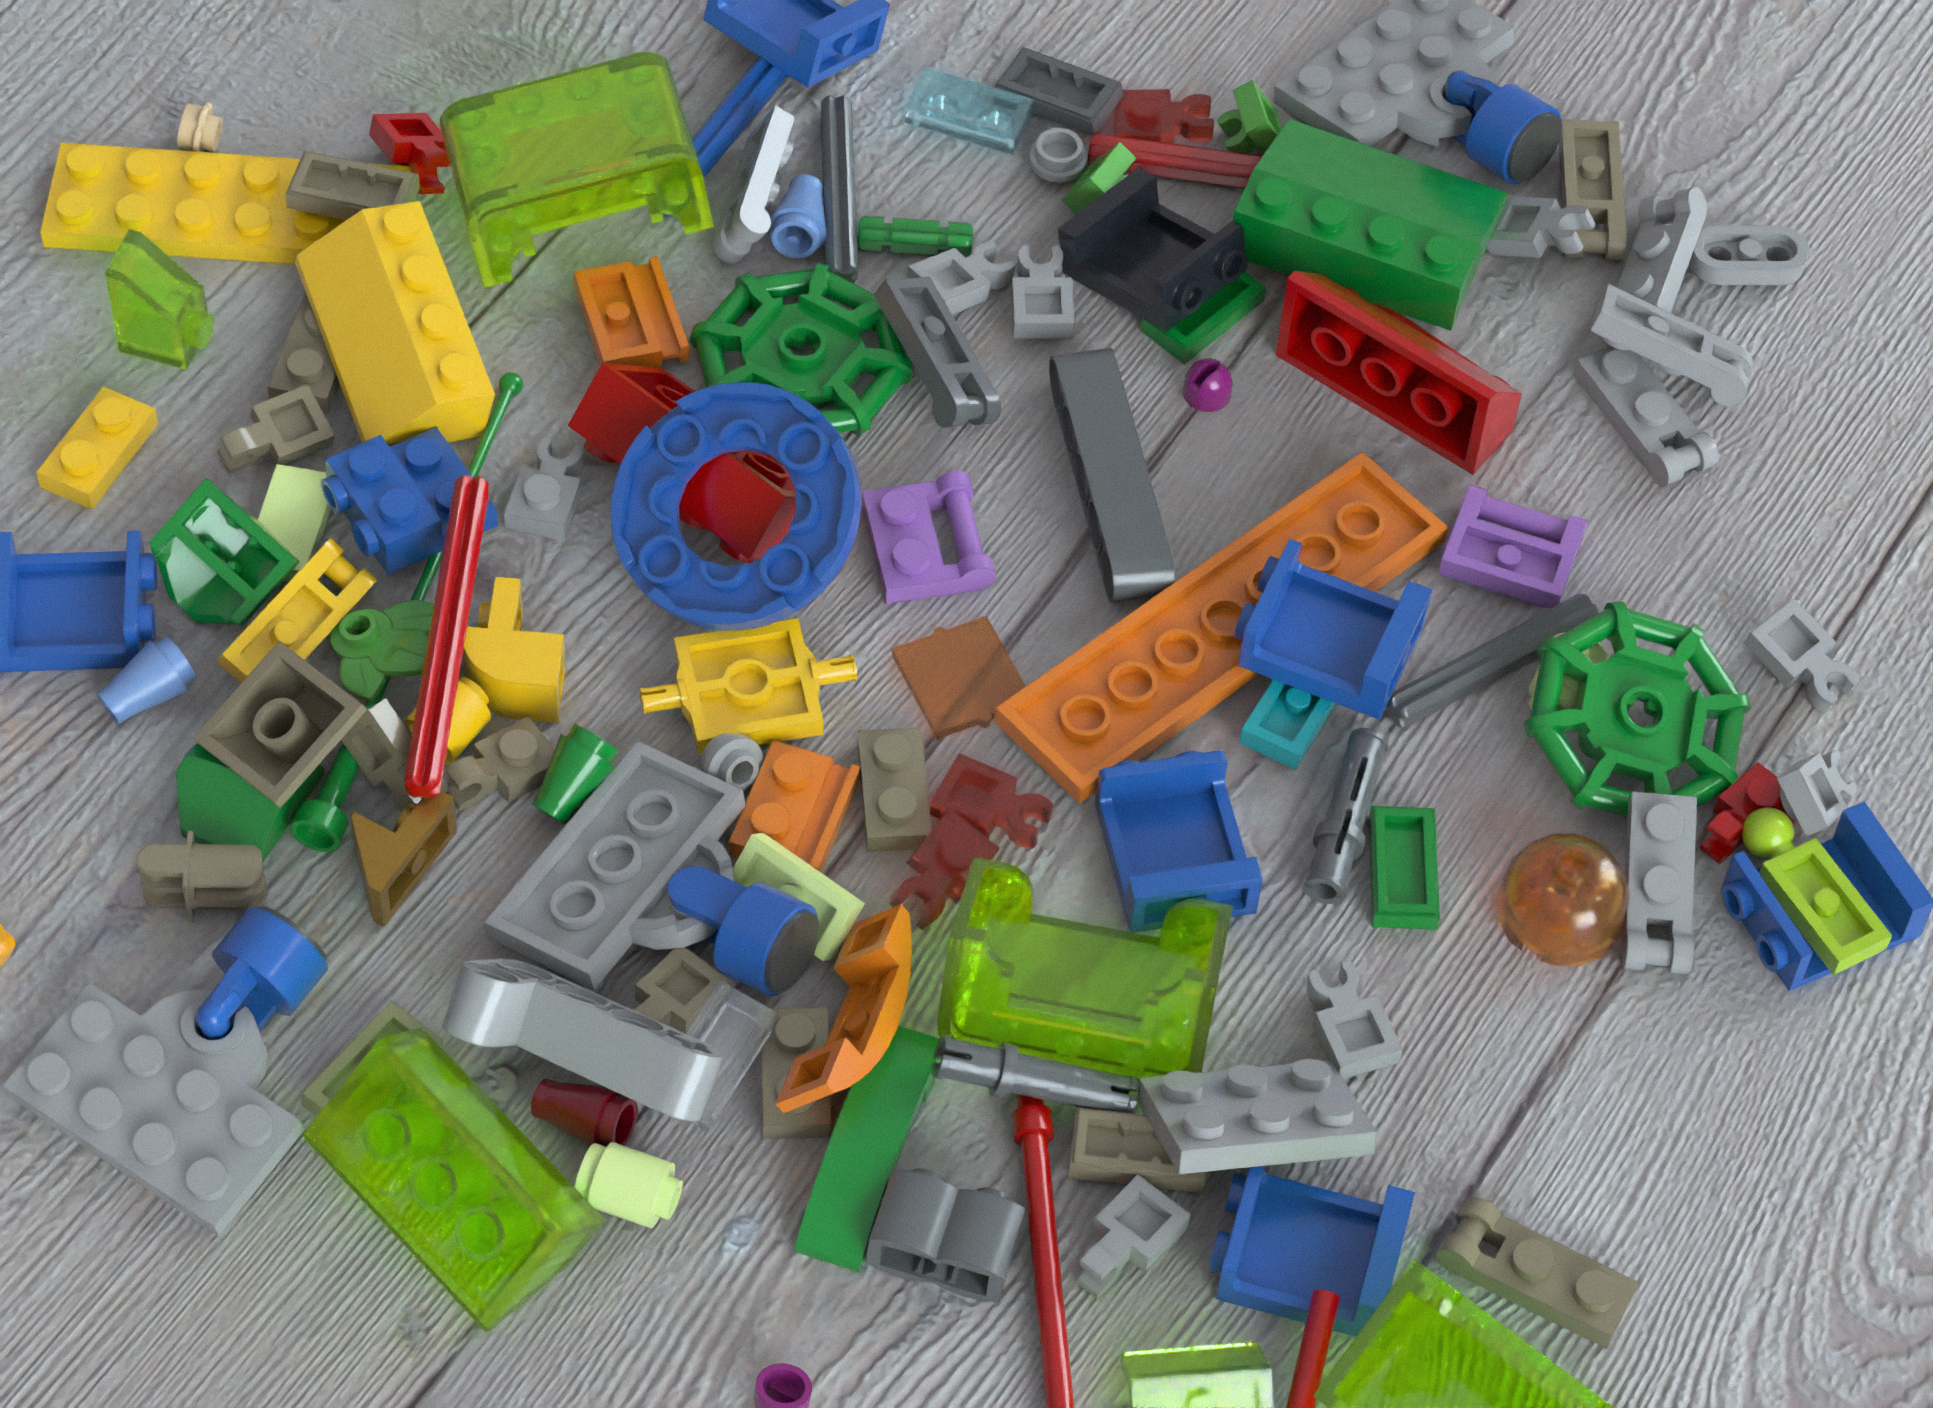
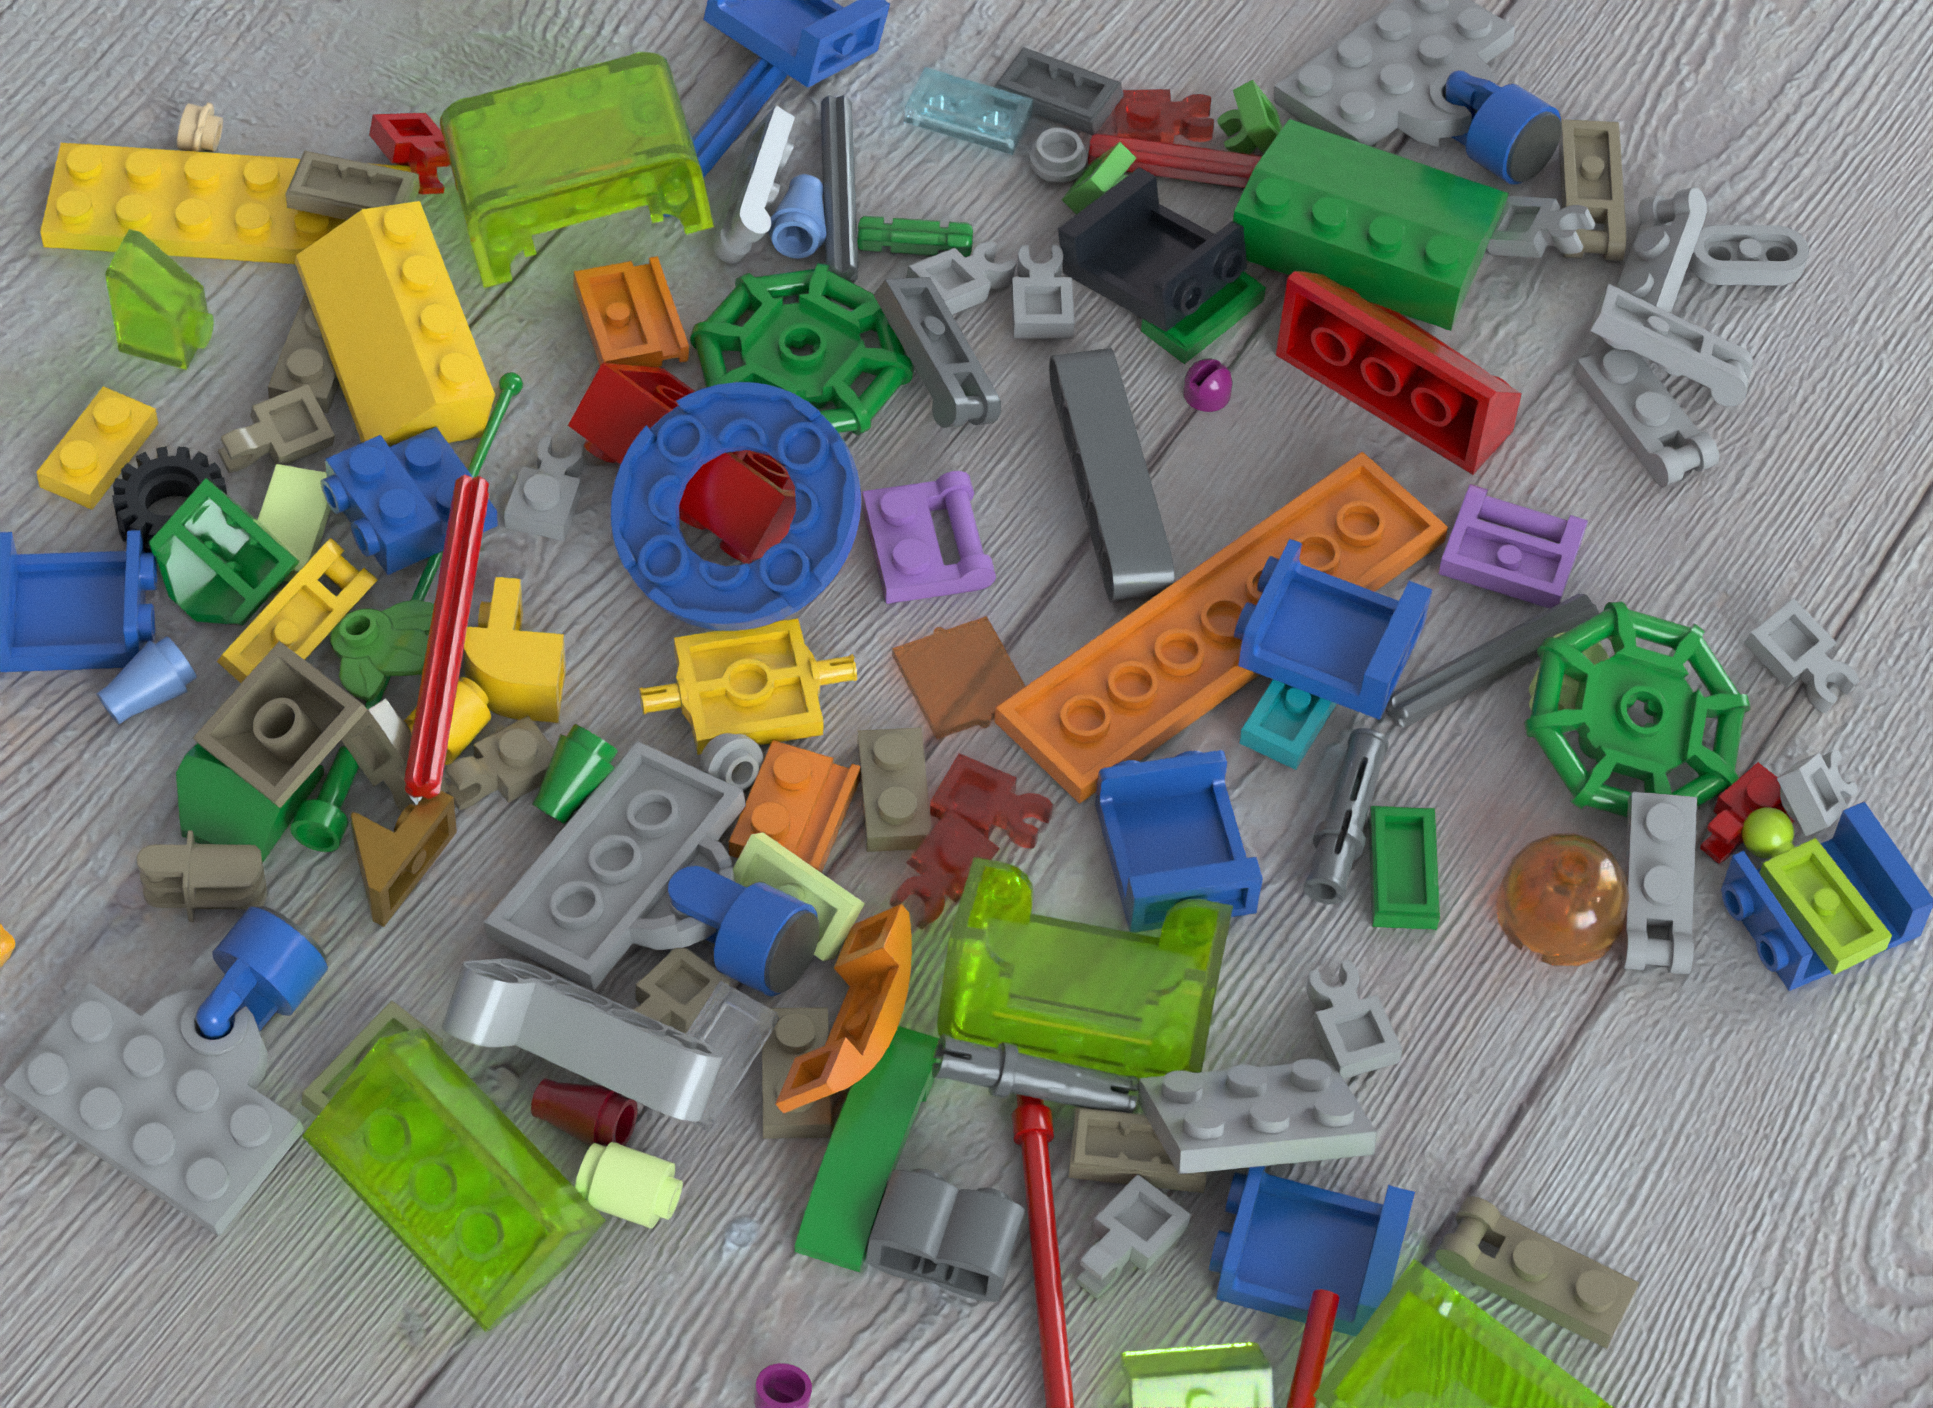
none -> black tyre [112,446,227,560]

